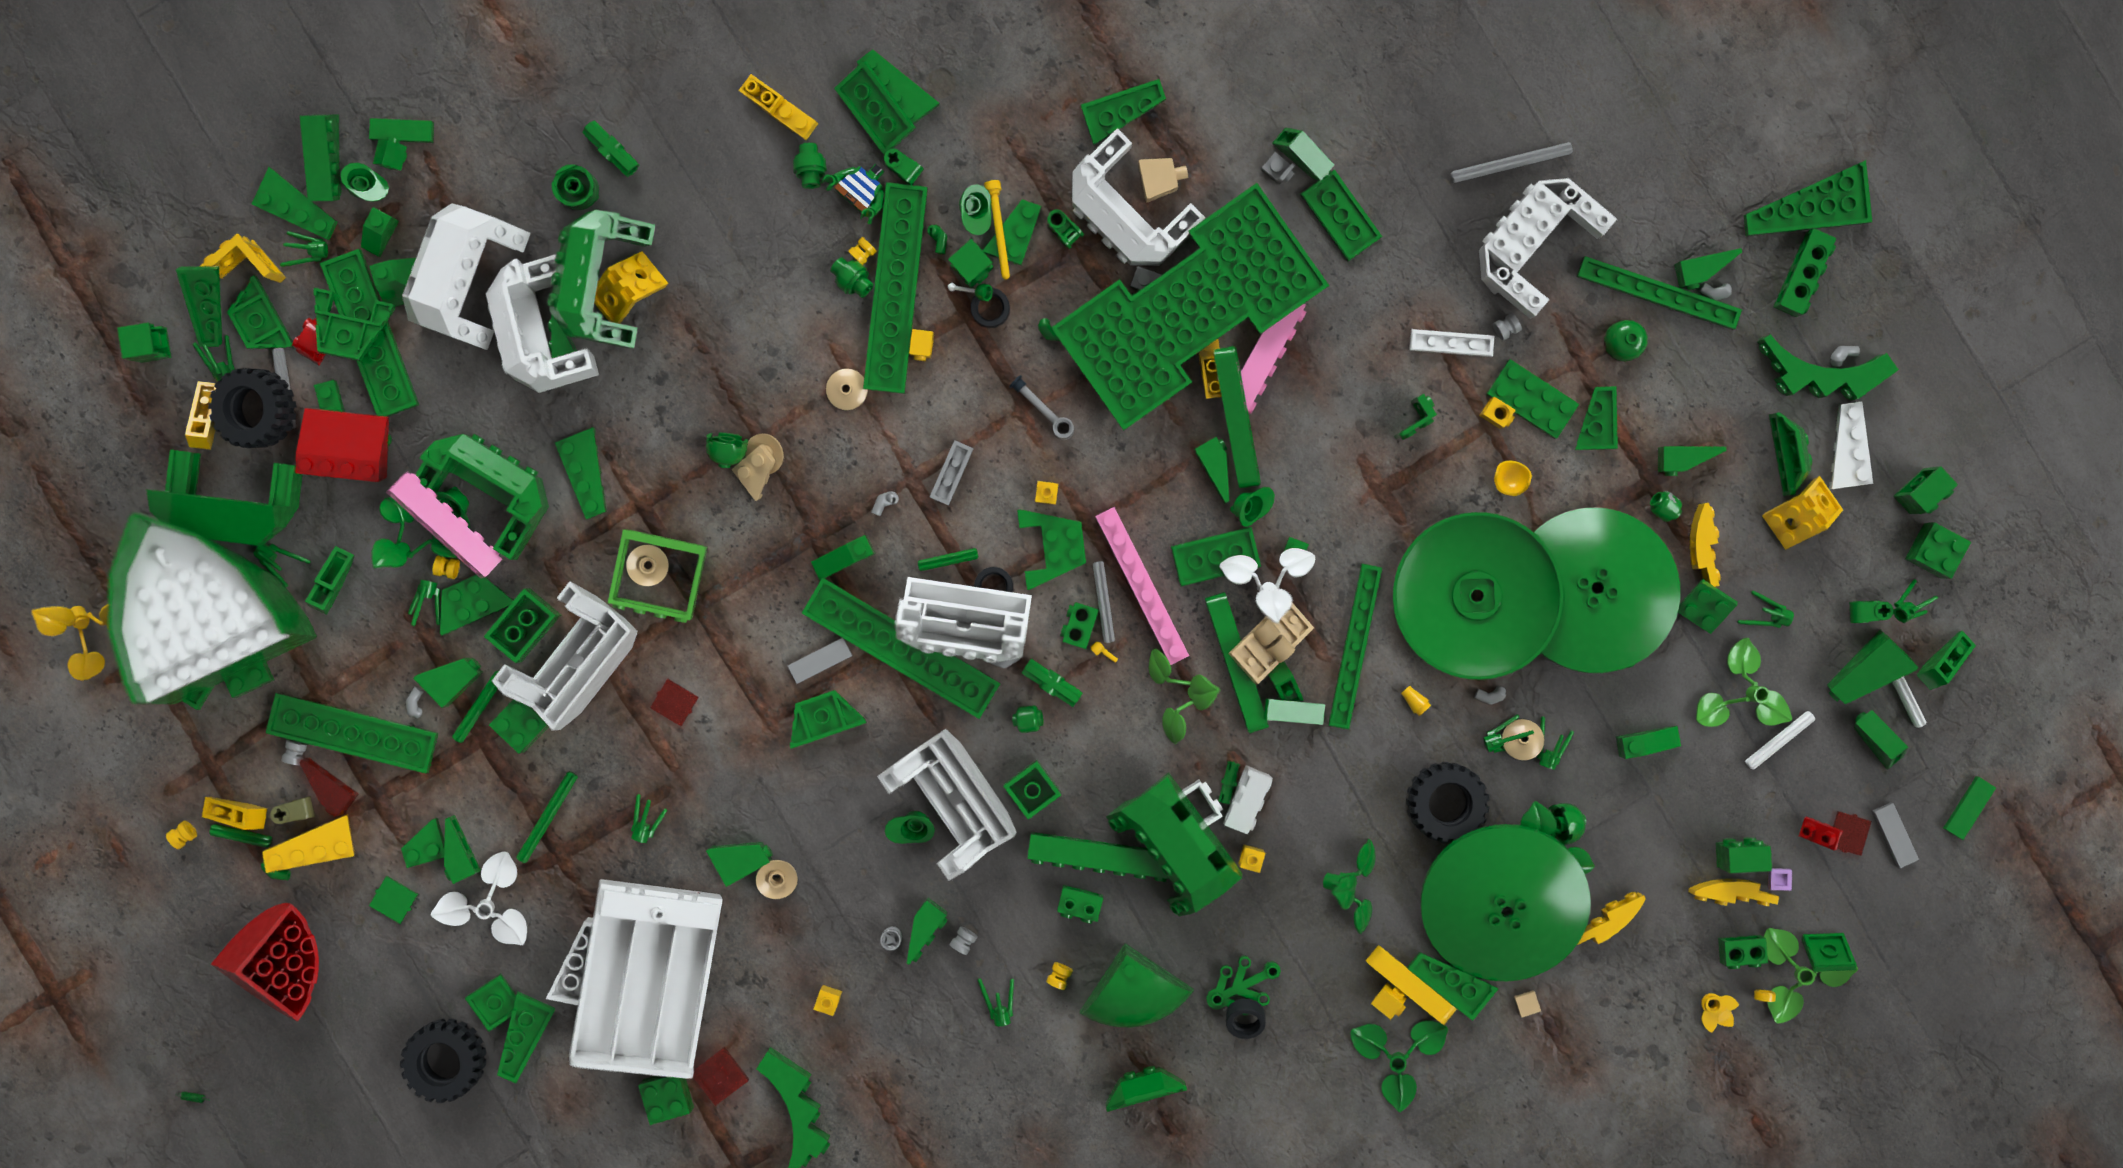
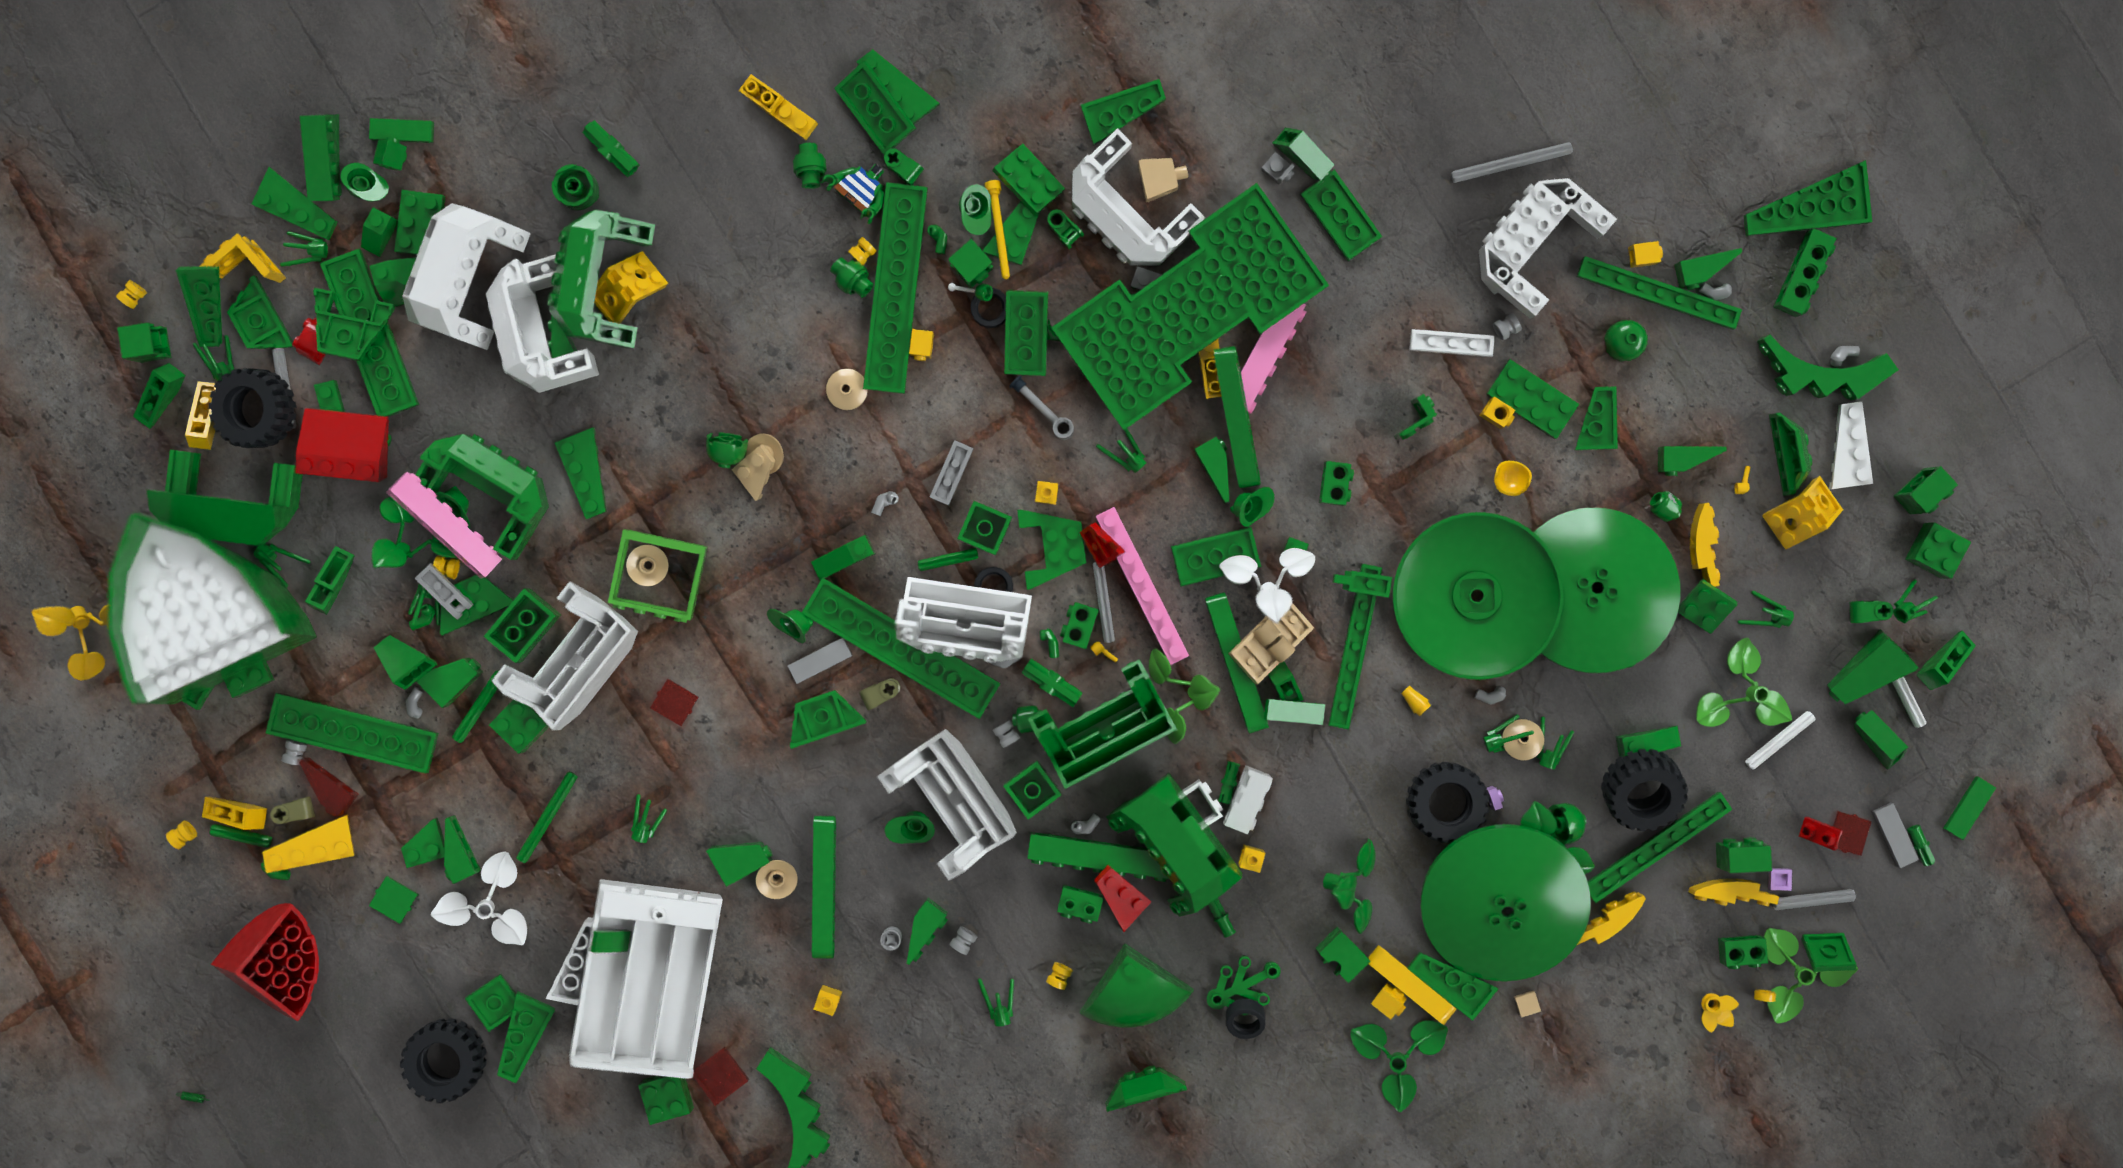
none -> yellow wheel [116,280,147,309]
none -> green slope [133,363,186,429]
none -> green slope [374,635,437,690]
none -> green plate [394,190,445,255]
none -> green arm [409,604,435,631]
none -> light grey plate [415,563,473,619]
none -> green tile [590,929,631,953]
none -> green piece [767,609,813,643]
none -> green beam [812,816,836,959]
none -> olive piece [859,678,900,711]
none -> green brick [957,501,1013,555]
none -> green plate [992,143,1065,216]
none -> light grey wheel [992,720,1020,748]
none -> green plate [1004,290,1049,376]
none -> green wedge [1028,659,1177,789]
none -> green arm [1040,628,1059,658]
none -> light grey arm [1071,813,1102,835]
none -> red wing [1080,522,1125,569]
none -> red wing [1094,865,1152,932]
none -> green plant [1096,428,1147,473]
none -> green axle [1208,898,1236,938]
none -> green piece [1316,926,1371,983]
none -> green brick [1319,461,1354,506]
none -> green hinge [1332,571,1392,598]
none -> lavender plate [1485,786,1504,810]
none -> green plate [1587,792,1733,903]
none -> black tyre [1601,749,1688,831]
none -> yellow brick [1628,241,1663,268]
none -> yellow hand [1734,466,1751,494]
none -> light grey axle [1772,889,1856,910]
none -> green axle [1907,825,1935,866]

